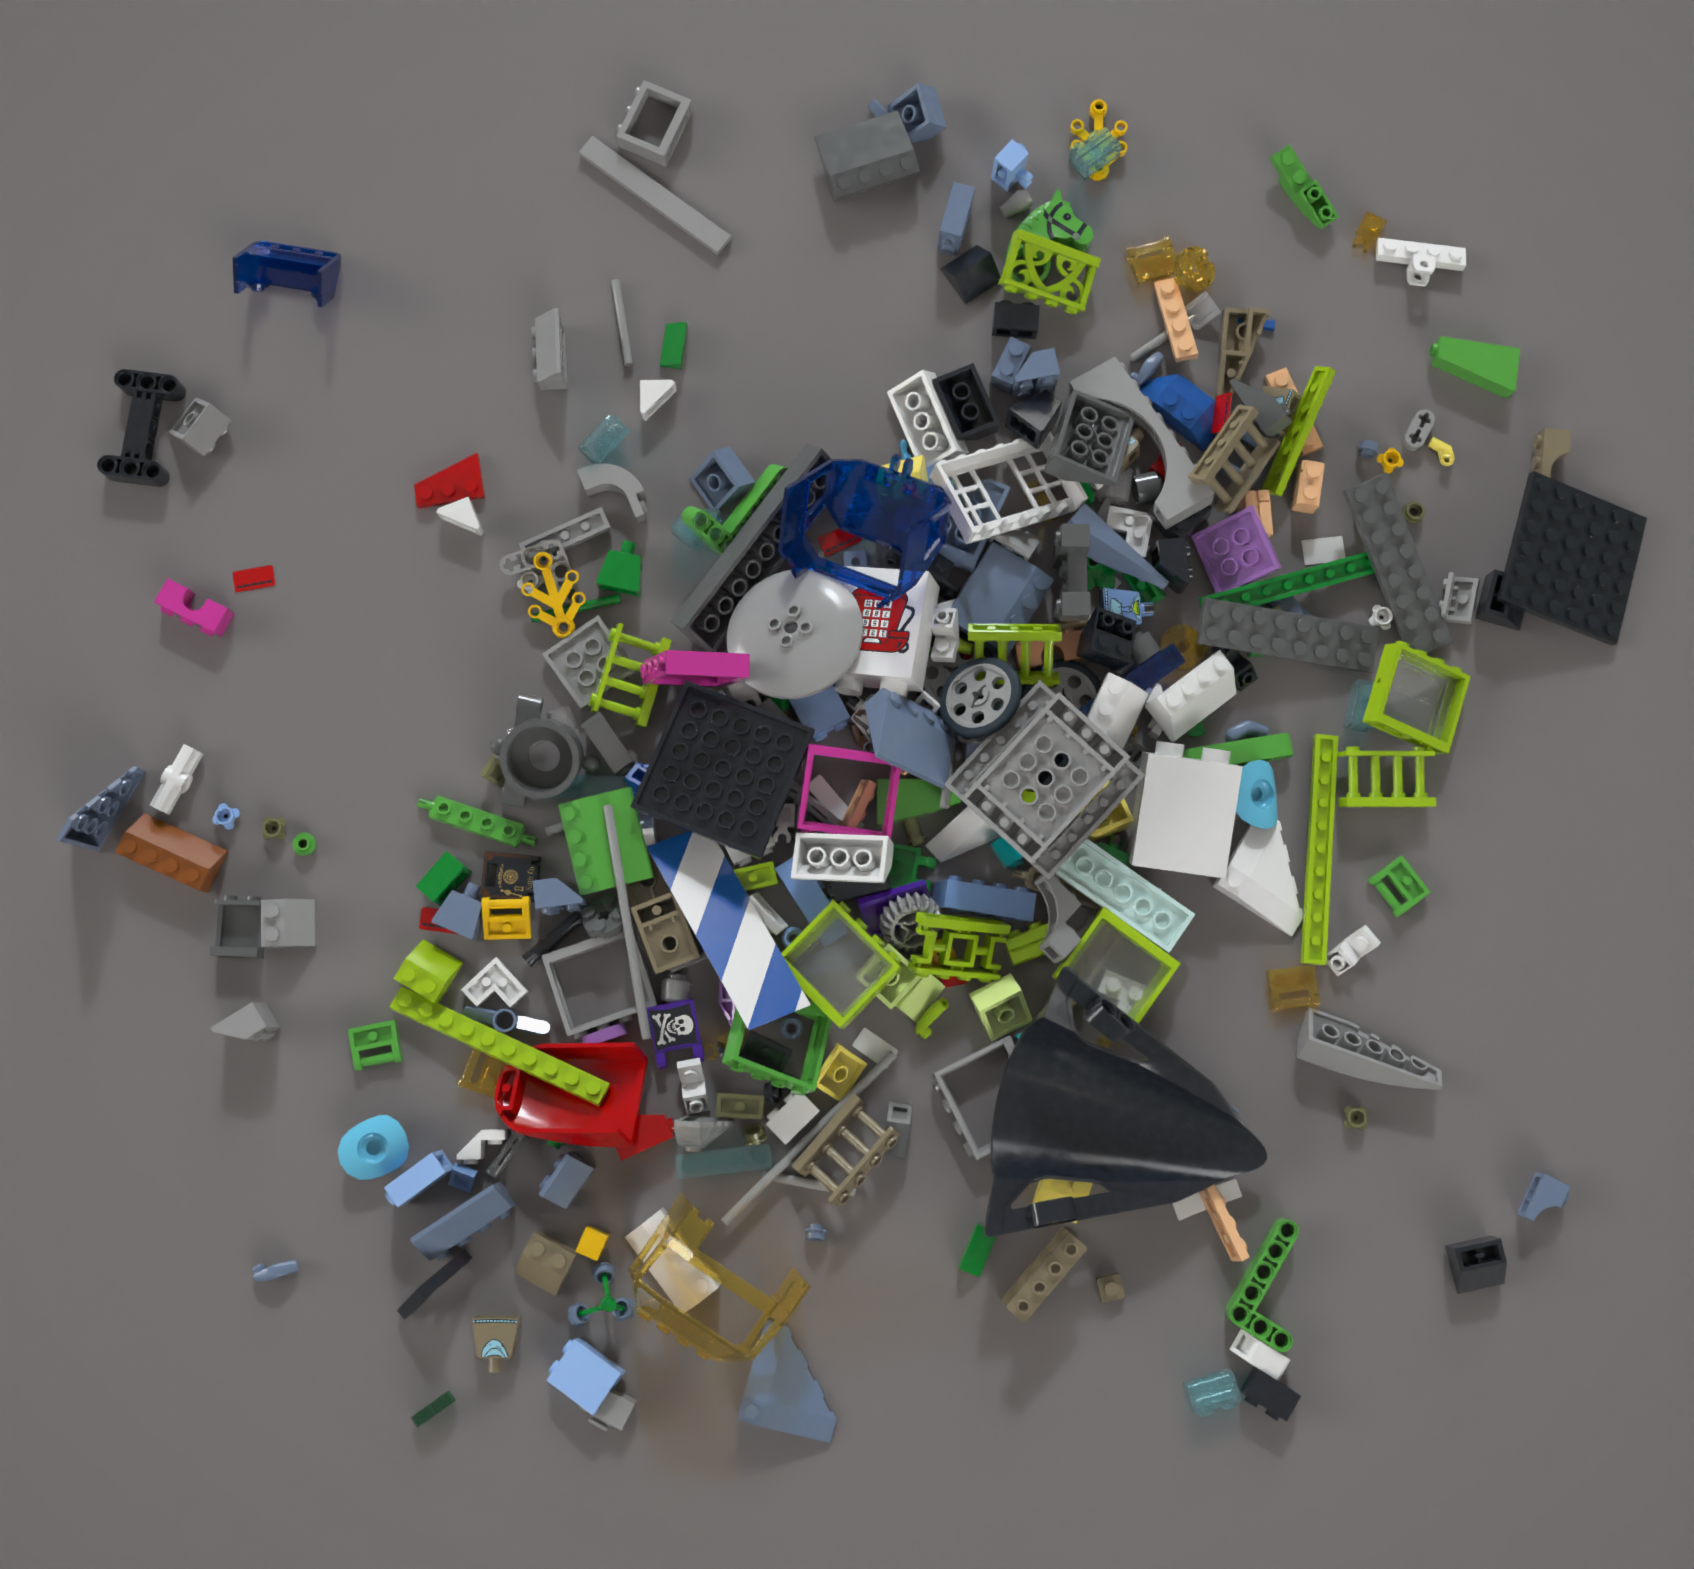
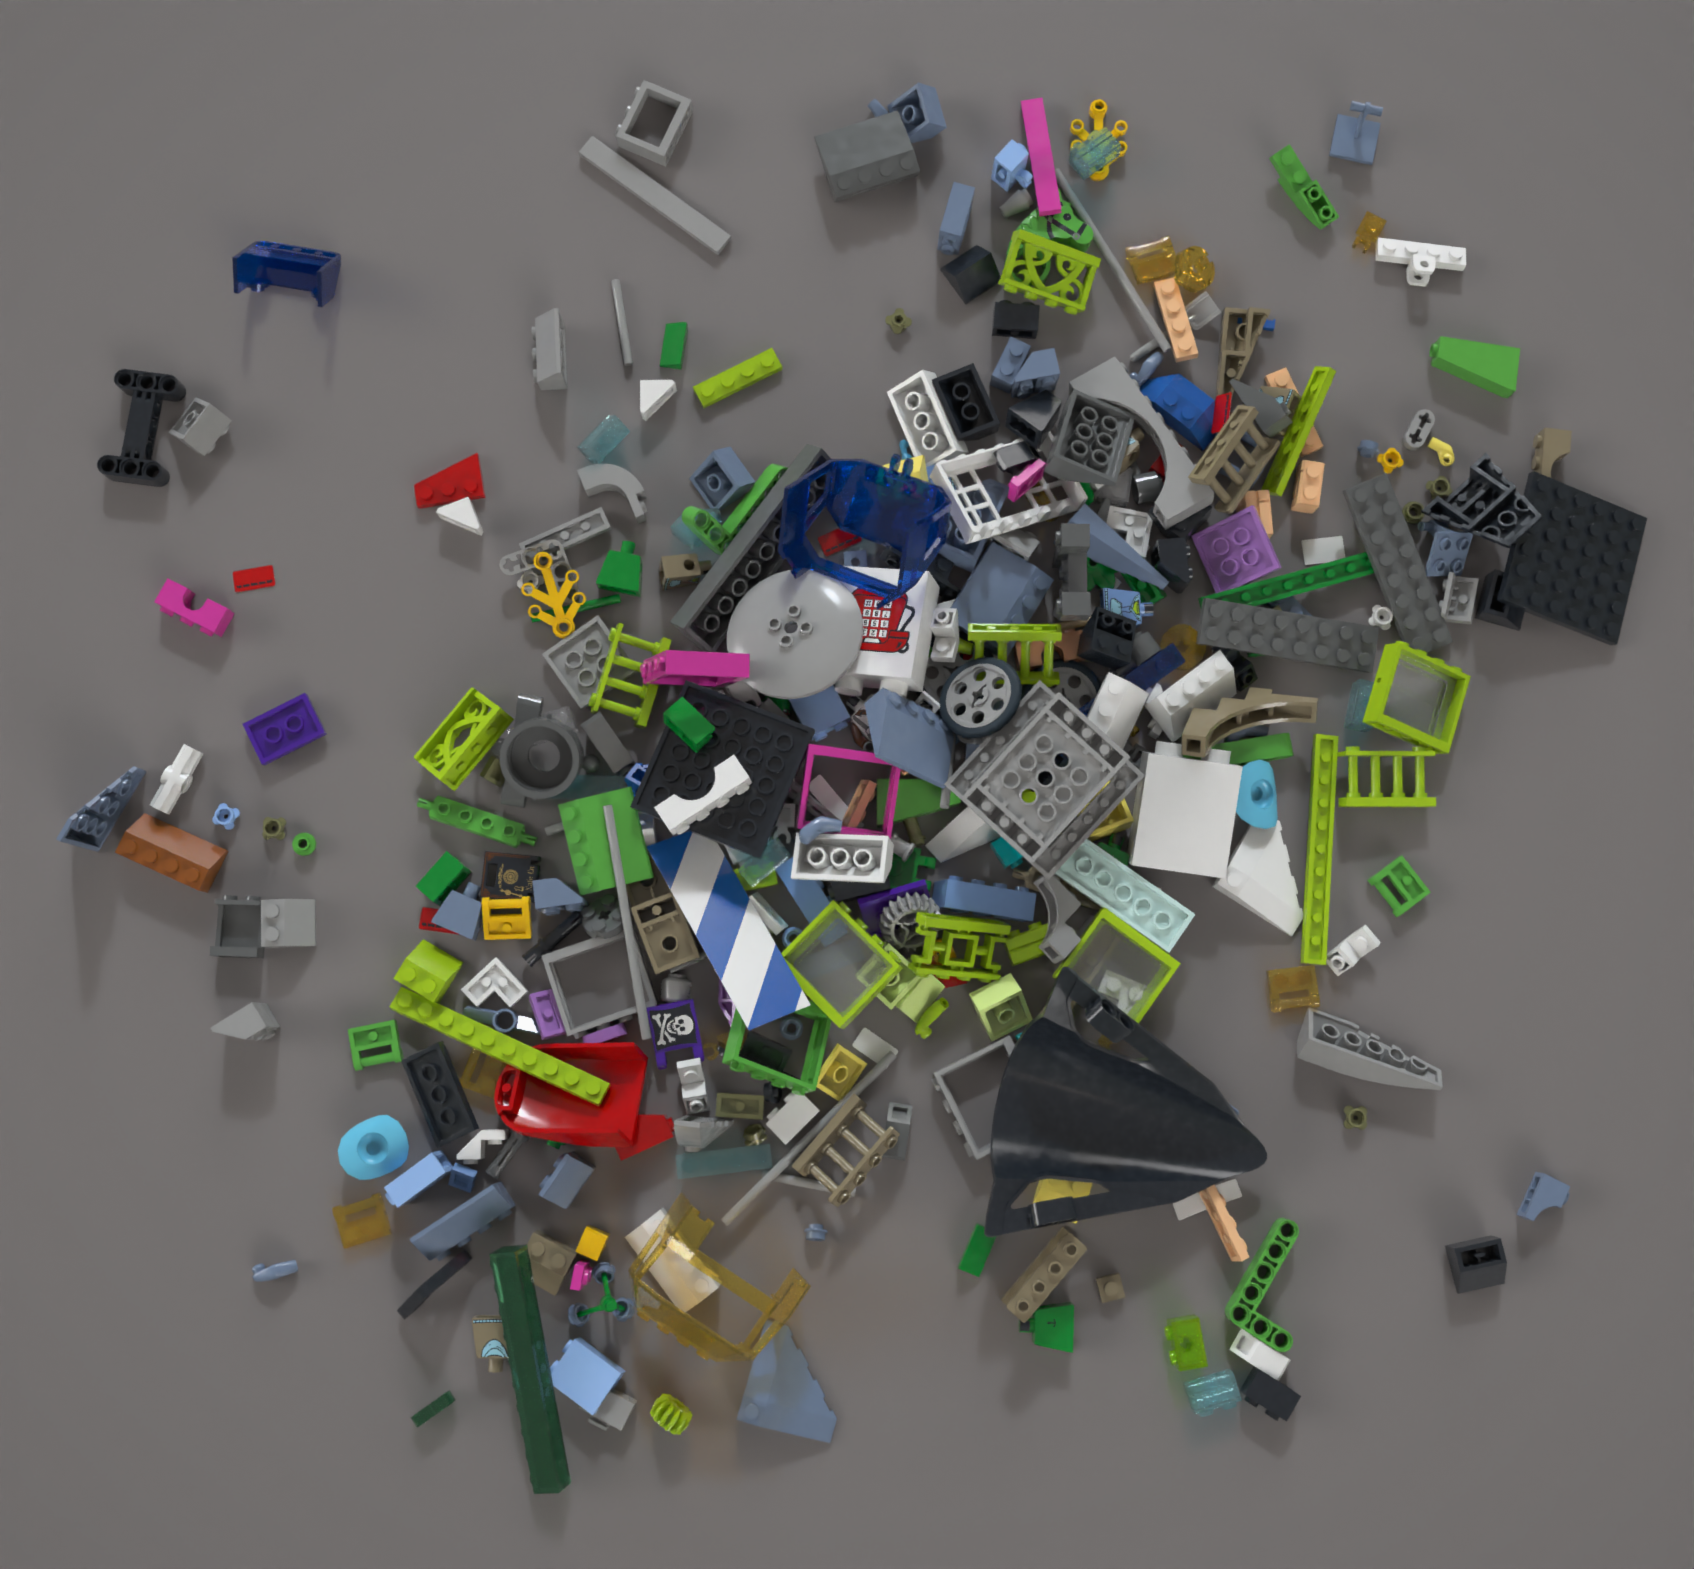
none -> dark purple plate [242,693,327,766]
none -> clear yellow plate [332,1193,392,1249]
none -> black plate [401,1041,479,1148]
none -> lime fence [414,687,514,791]
none -> clear green brick [489,1244,571,1494]
none -> medium lavender plate [529,989,566,1040]
none -> dark pink plate [570,1259,593,1291]
none -> lime gear [650,1394,693,1435]
none -> white arch [654,755,752,835]
none -> dark tan torso [658,553,712,591]
none -> green hinge [663,697,715,753]
none -> lime plate [693,348,782,409]
none -> clear light blue brick [738,837,791,888]
none -> sand blue arm [799,816,842,844]
none -> olive plate [885,308,912,334]
none -> light grey bush [891,832,915,862]
none -> slope [993,441,1045,475]
none -> dark pink plate [1007,459,1046,502]
none -> green torso [1019,1302,1074,1353]
none -> dark pink tile [1021,97,1061,217]
none -> light grey piece [1055,168,1172,353]
none -> clear neon green brick [1164,1314,1208,1371]
none -> dark tan arch [1181,687,1318,757]
none -> sand blue plate [1329,100,1383,165]
none -> sand blue plate [1418,520,1473,576]
none -> black wedge [1422,453,1542,548]
none -> olive plate [1426,476,1452,500]

